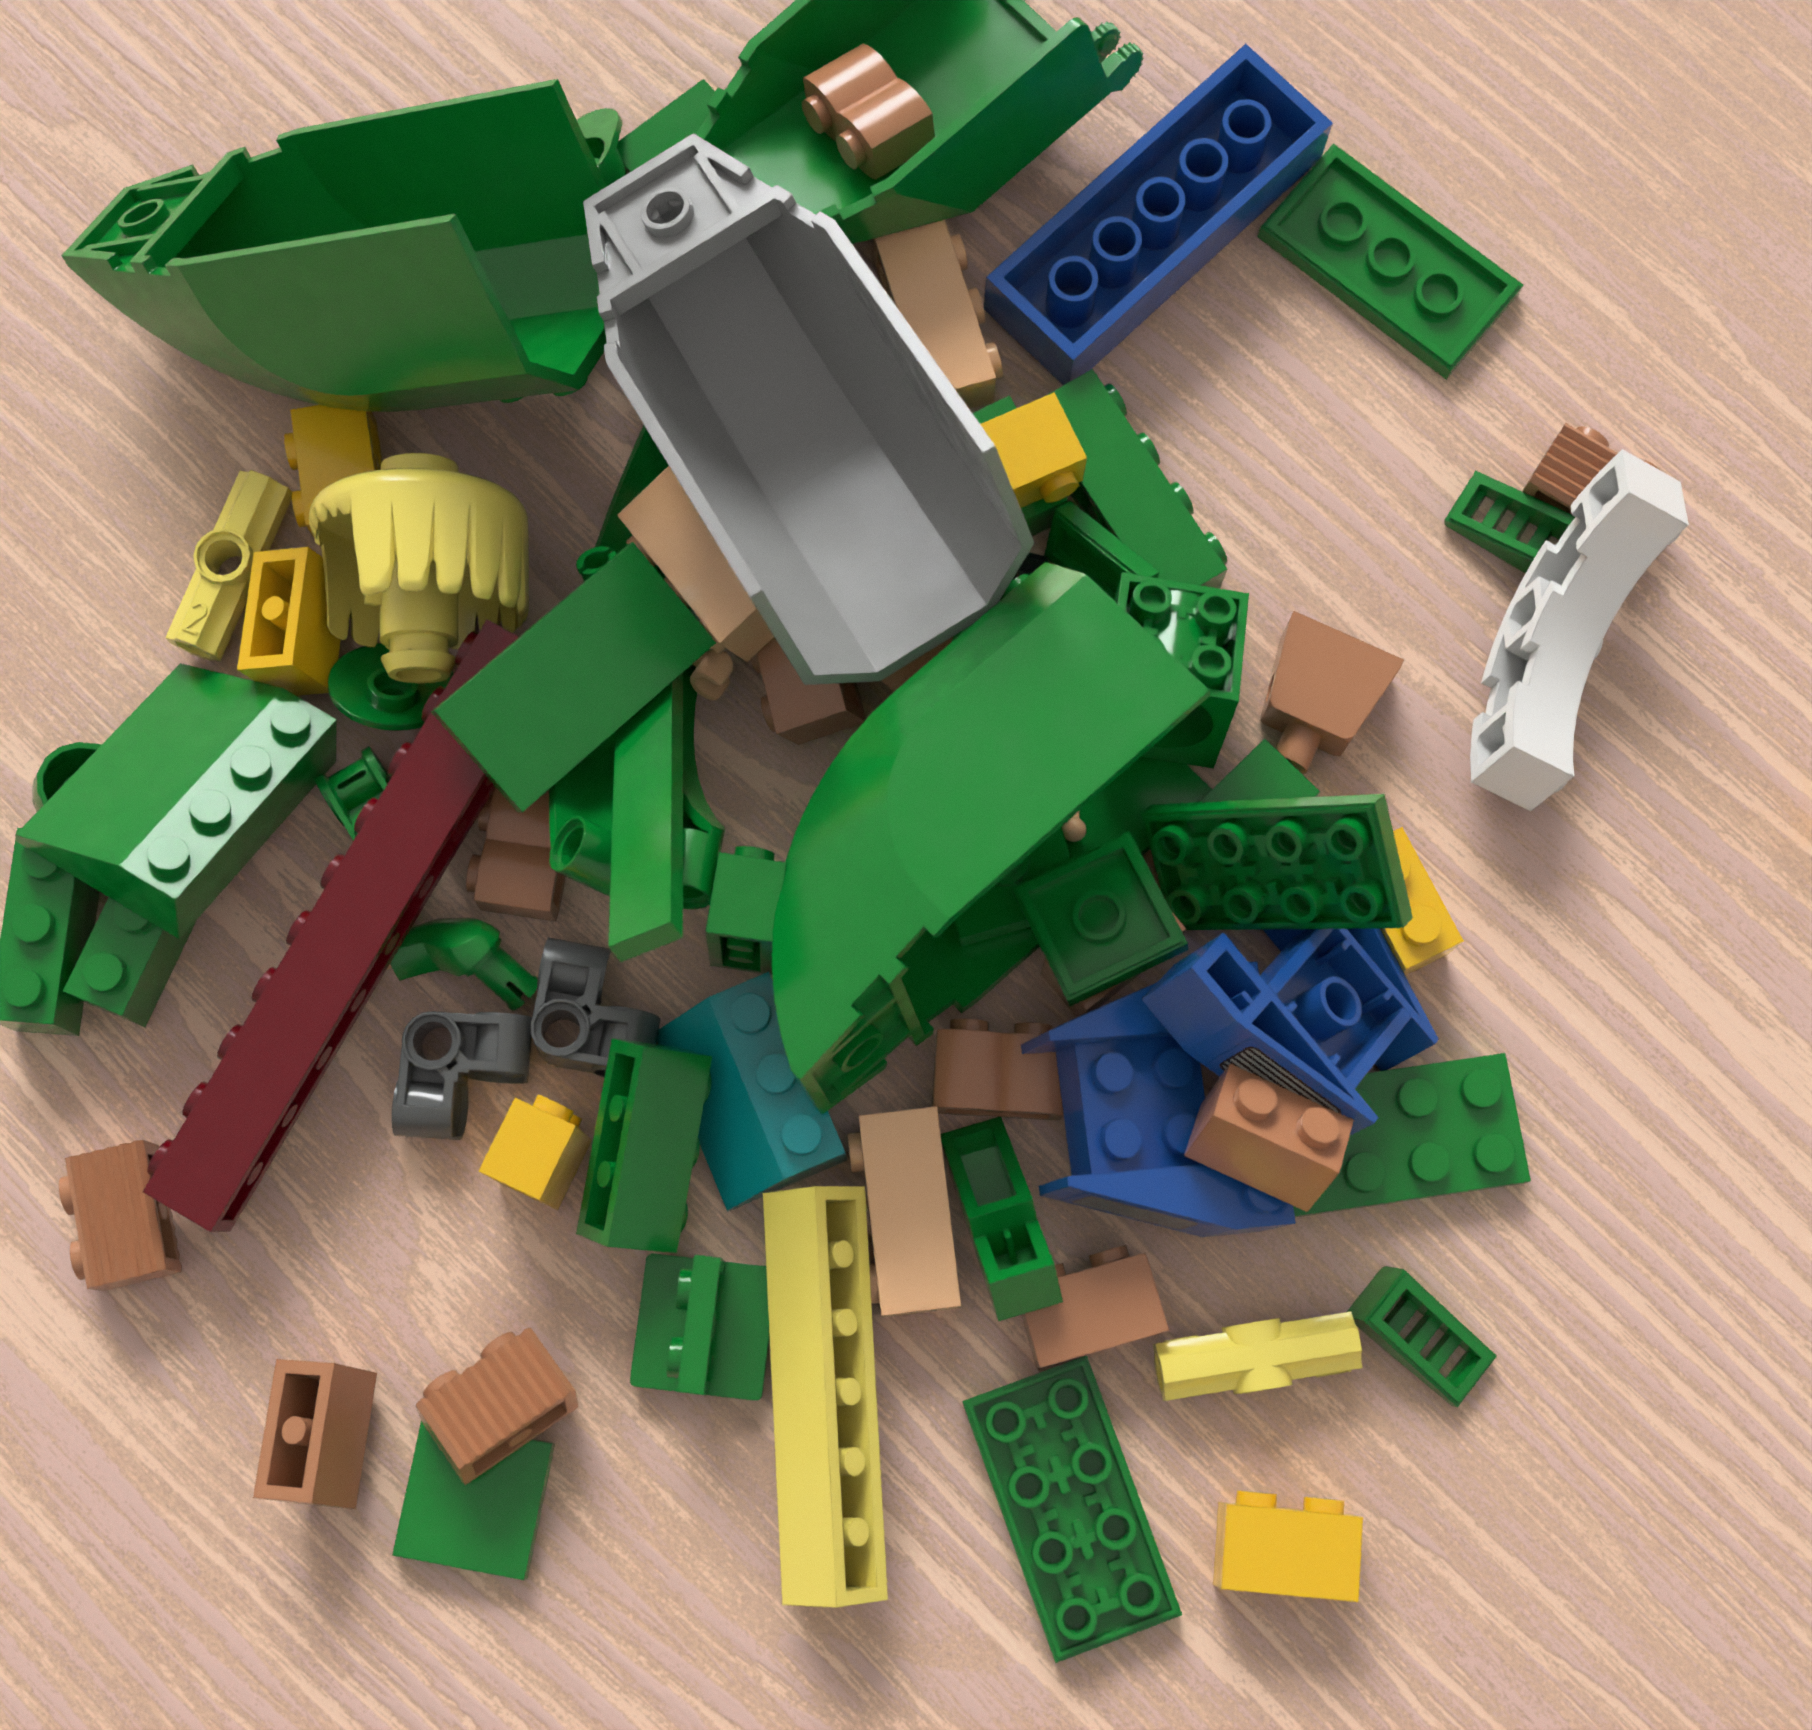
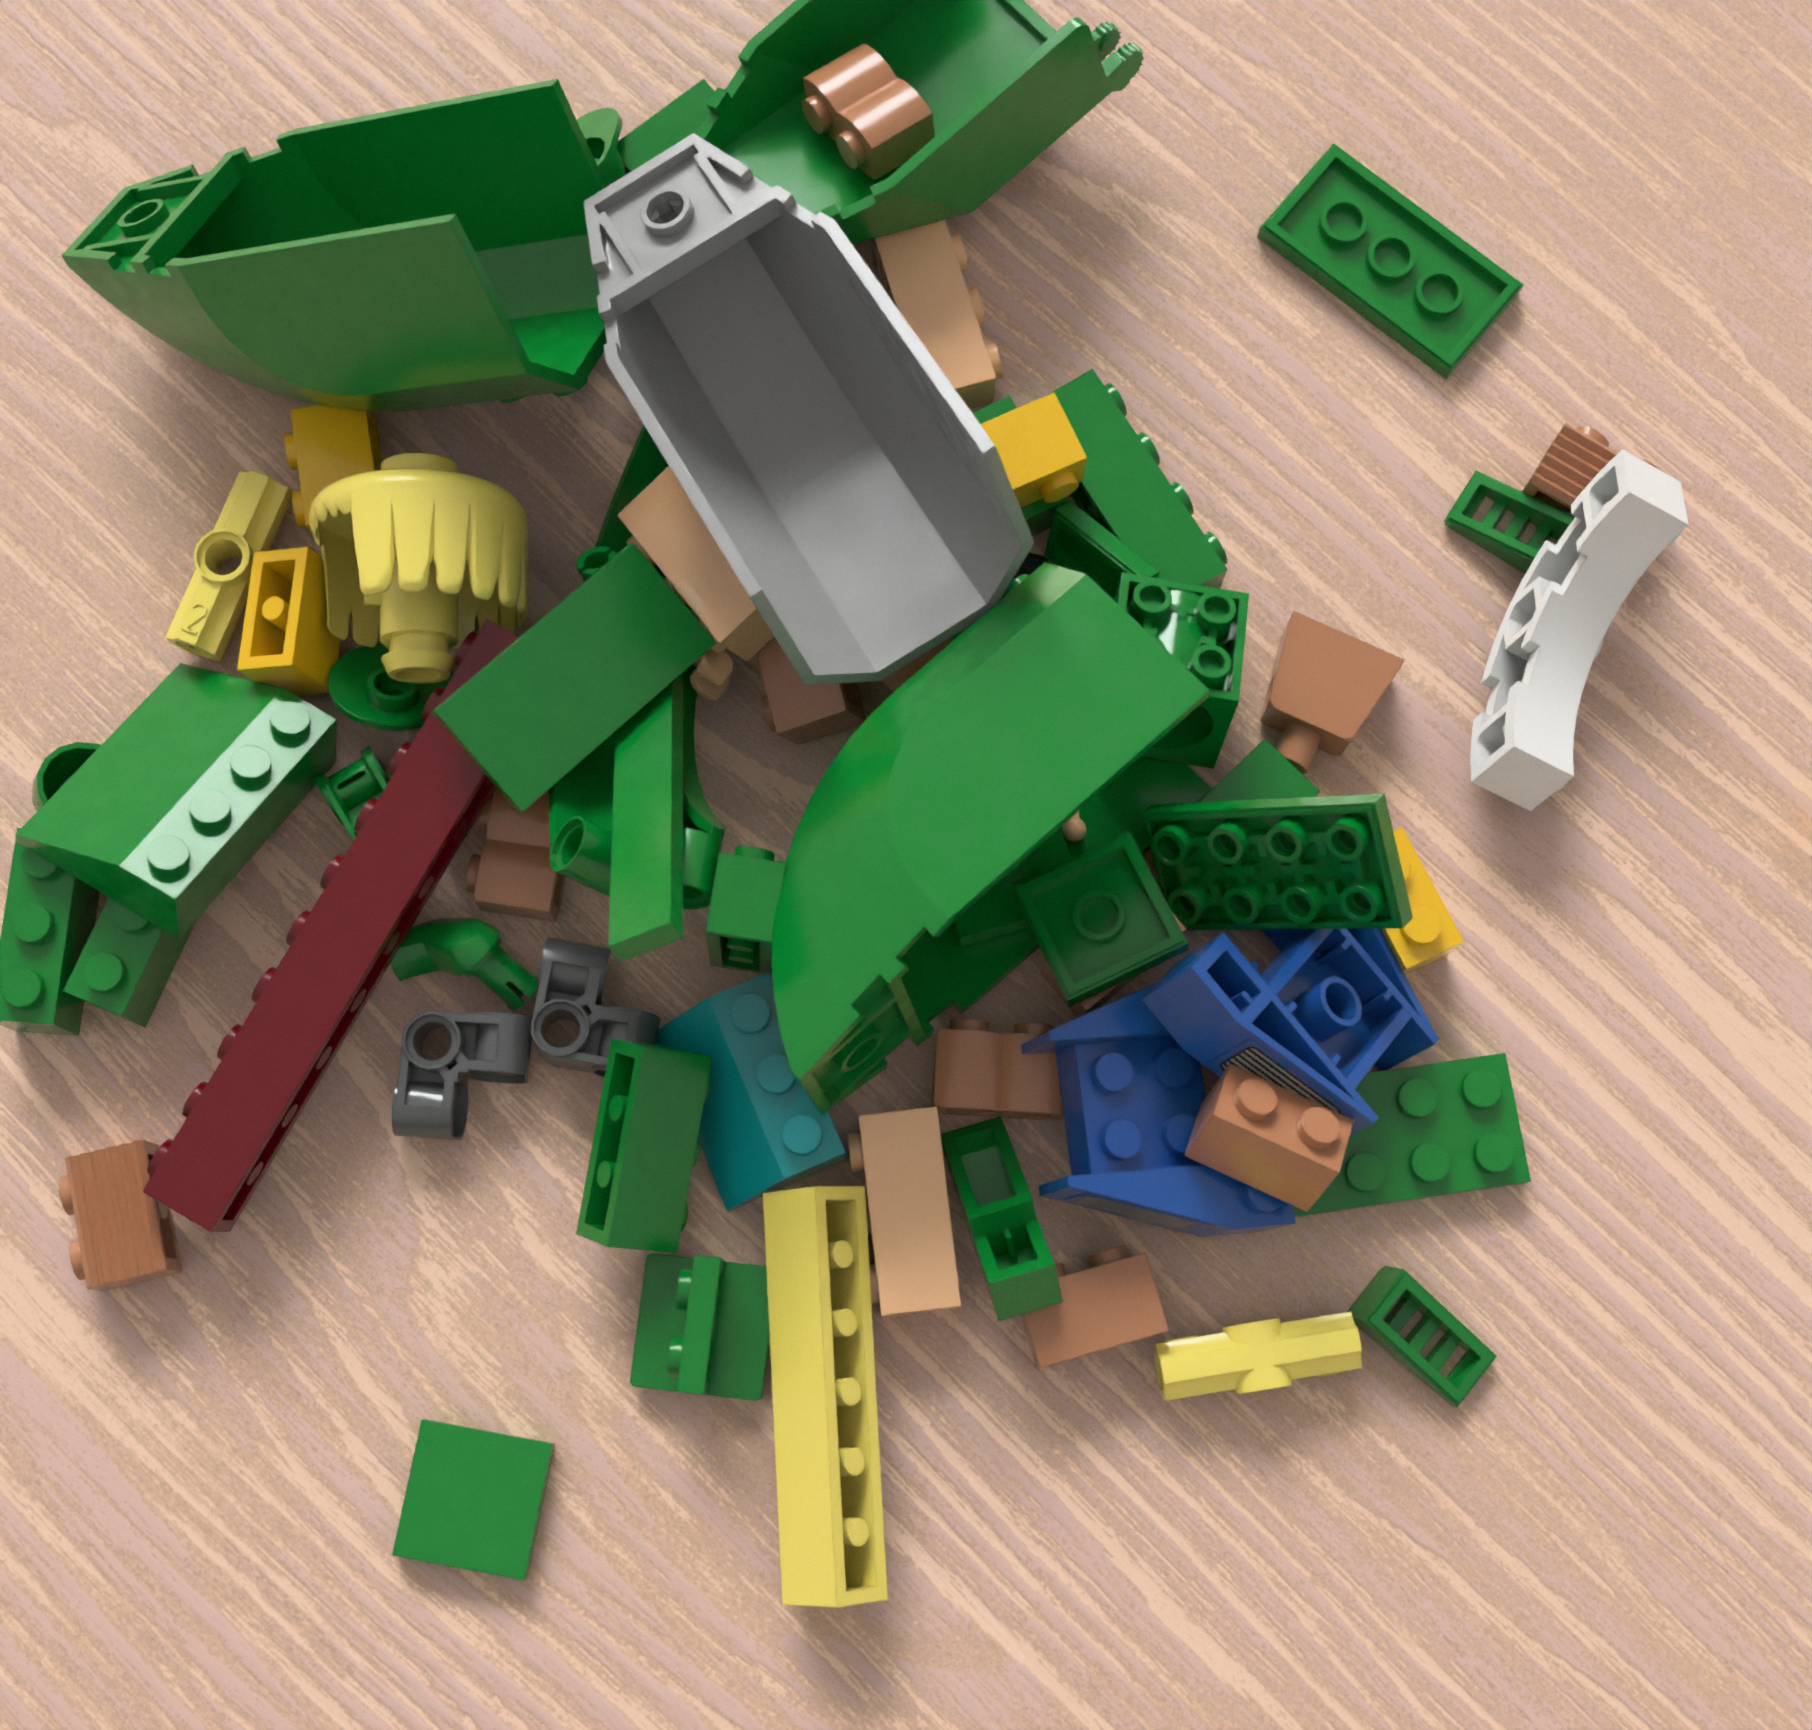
nougat brick [253,1359,377,1509] -> none
nougat brick [416,1328,579,1485] -> none
yellow brick [478,1095,592,1210] -> none
green tile [962,1355,1182,1663] -> none
blue brick [984,44,1333,385] -> none
yellow brick [1213,1490,1363,1602] -> none

